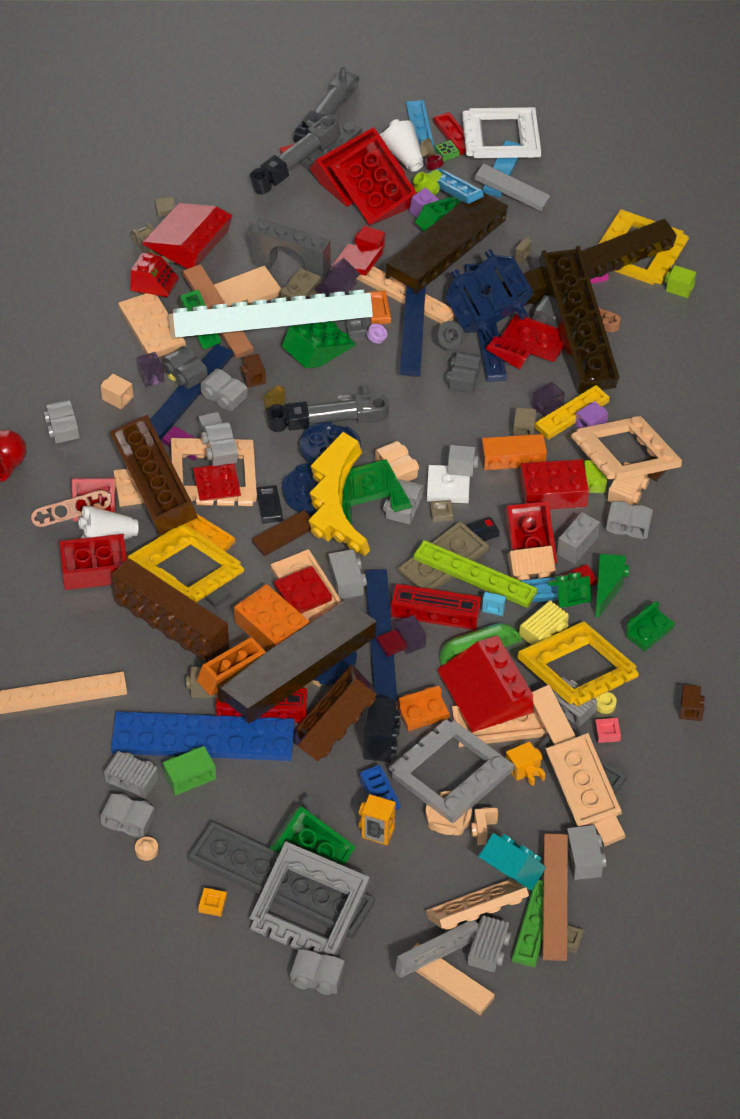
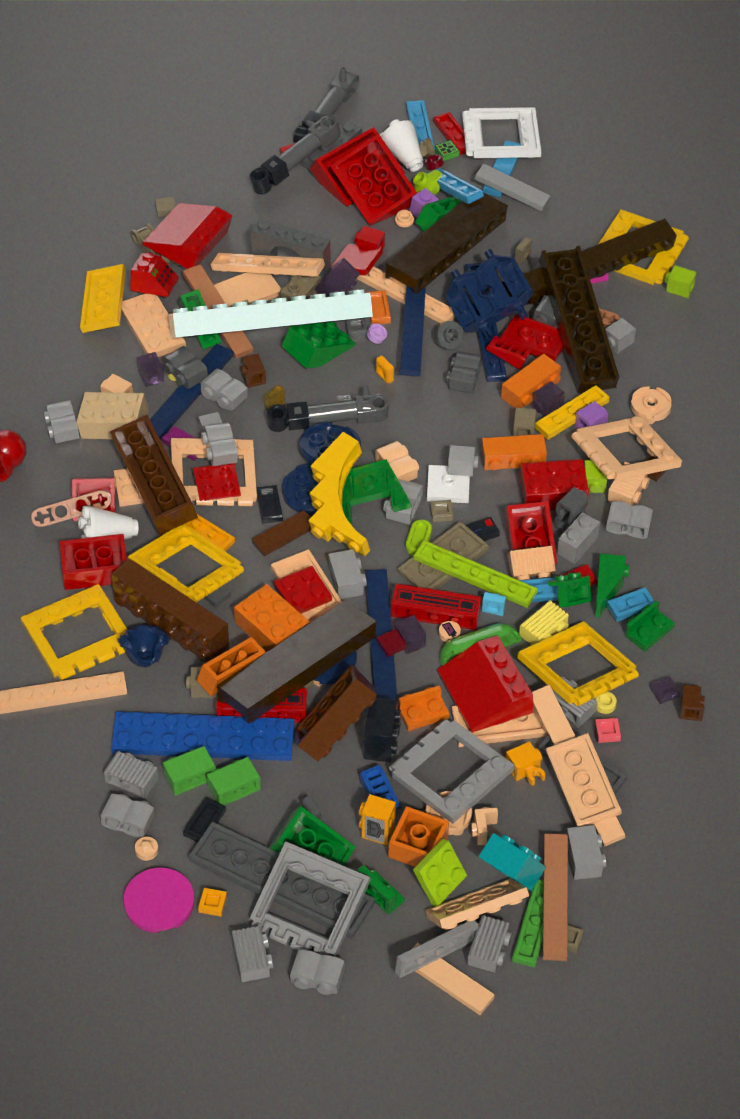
none -> yellow hinge [20,584,127,681]
none -> tan brick [76,392,149,439]
none -> yellow plate [80,264,126,333]
none -> dark blue hair [118,624,170,668]
none -> dark pink tile [123,868,195,933]
none -> black tile [183,797,226,842]
none -> bright green brick [207,757,261,805]
none -> light nougat plate [211,253,325,277]
none -> light grey brick [232,926,273,982]
none -> green bracket [357,865,405,915]
none -> light orange tile [376,355,394,384]
none -> orange brick [388,806,449,867]
none -> light nougat plate [395,210,414,227]
none -> lime tile [406,519,432,556]
none -> lime plate [413,839,467,906]
none -> light nougat tile [439,621,461,643]
none -> orange brick [501,353,561,409]
none -> dark grey brick [555,487,588,533]
none -> light grey brick [605,318,636,354]
none -> dark azure plate [607,587,655,622]
none -> light nougat plate [630,386,671,424]
none -> clear purple tile [650,676,680,704]

